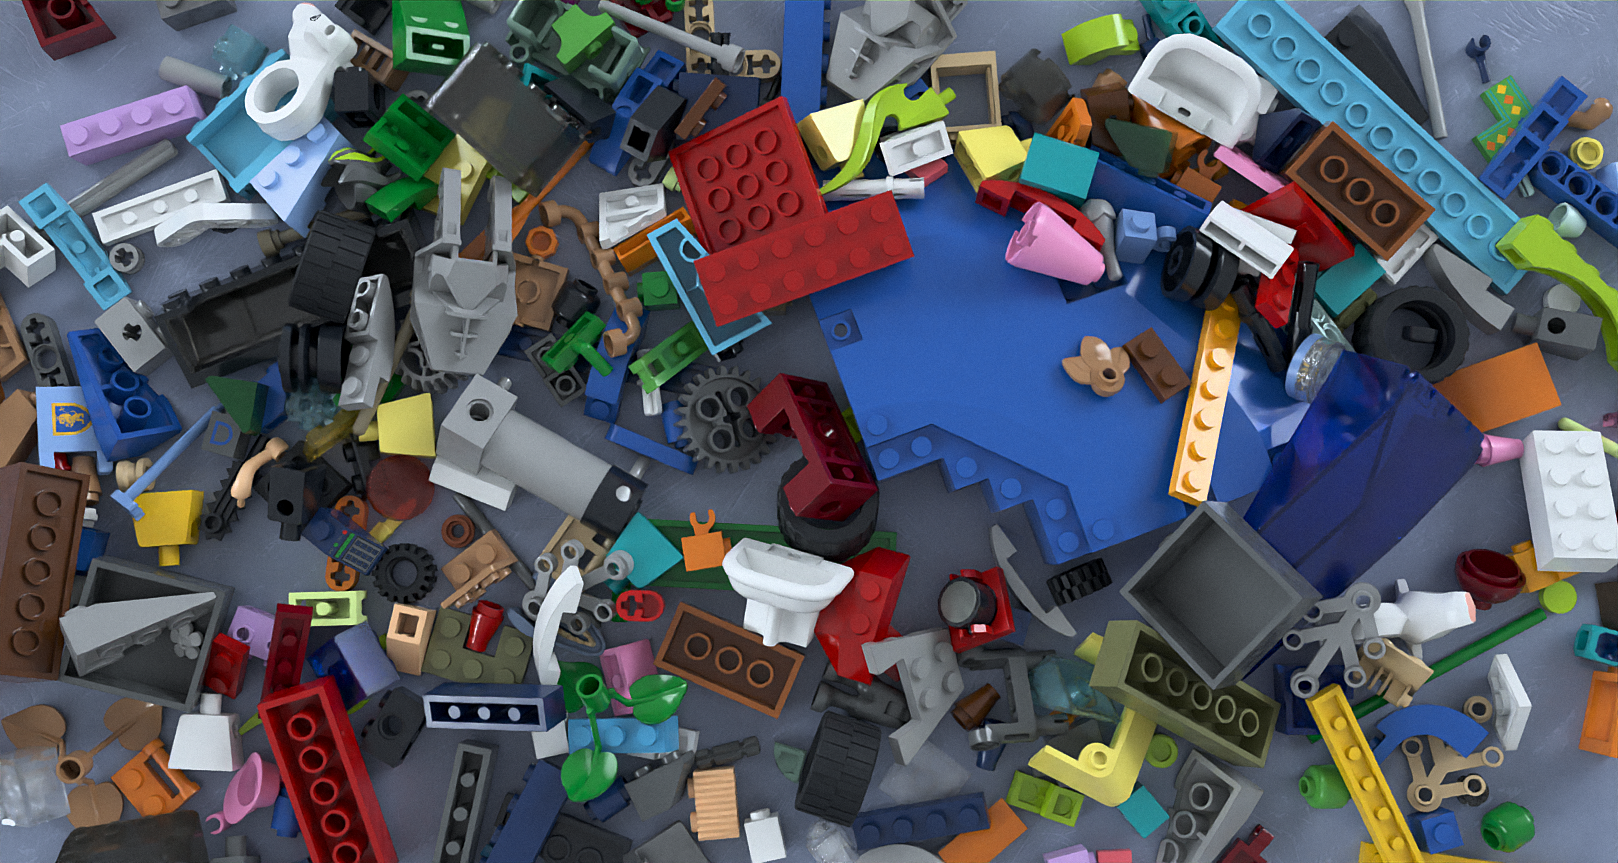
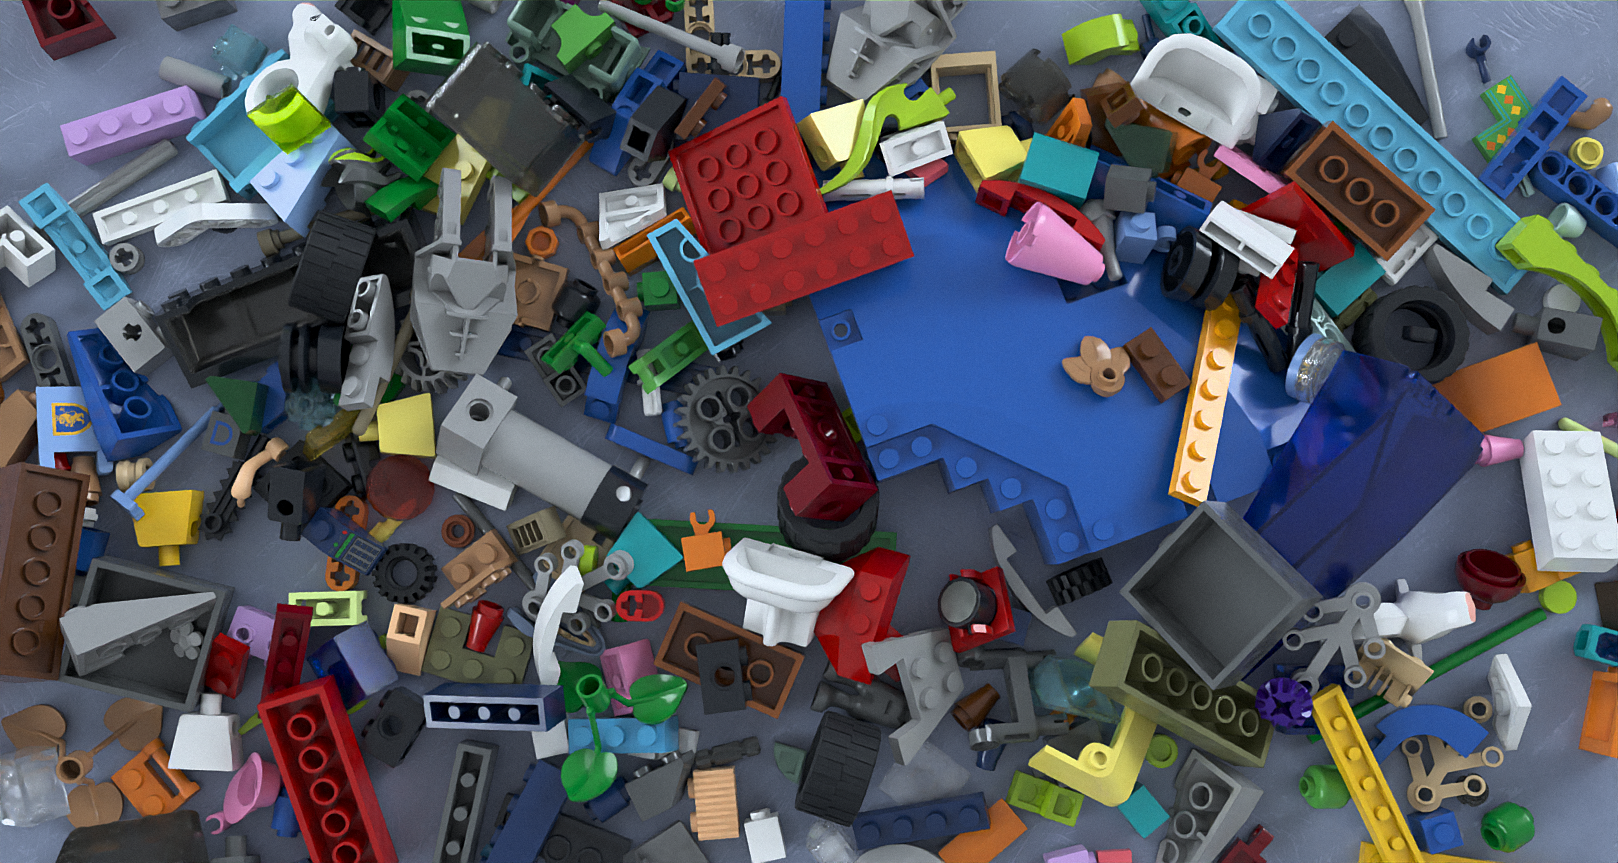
none -> clear neon green piece [247,83,332,155]
none -> dark tan slope [506,506,567,556]
none -> lime tile [578,545,599,576]
none -> black brick [696,638,753,715]
none -> reddish brown plate [1100,81,1144,128]
none -> dark grey brick [1103,164,1157,214]
none -> dark purple gear [1255,678,1313,730]

